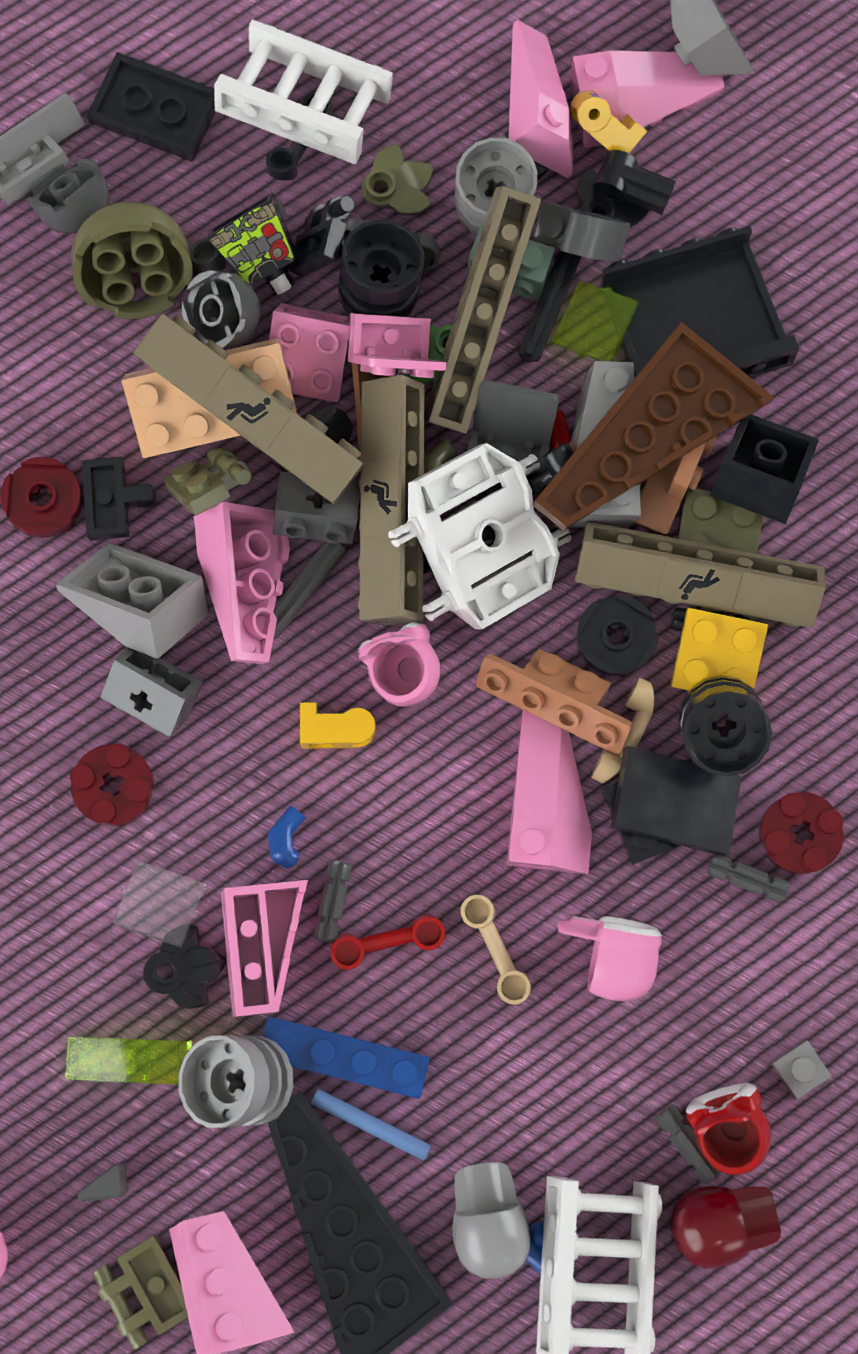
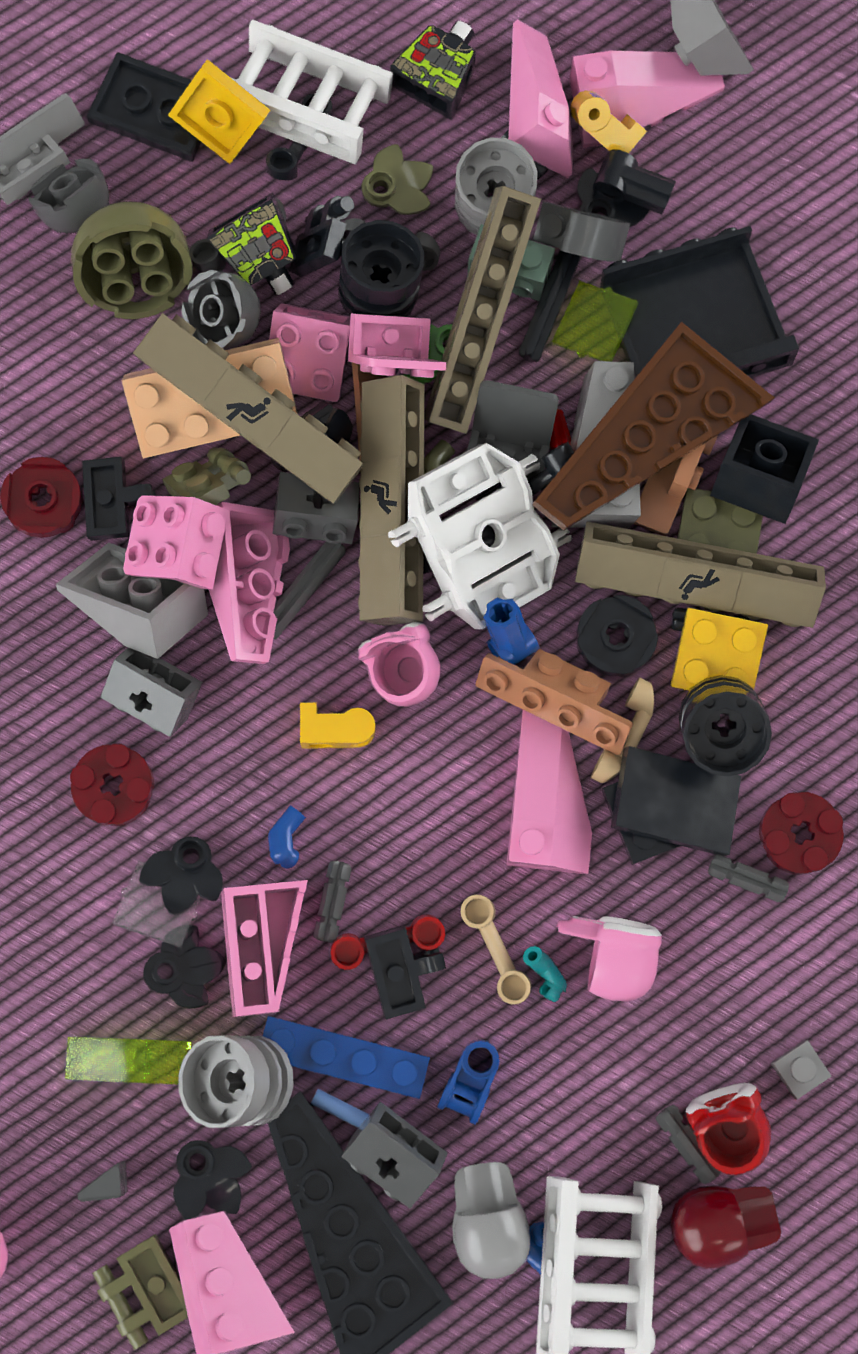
none -> bright pink bracket [123,495,229,590]
none -> black plate [139,836,223,915]
none -> yellow plate [168,59,270,164]
none -> black plate [173,1140,252,1220]
none -> dark grey brick [341,1102,448,1209]
none -> black plate [364,925,446,1020]
none -> torso [390,21,476,120]
none -> blue piece [437,1039,500,1125]
none -> blue piece [483,597,540,665]
none -> teal arm [523,946,567,1002]

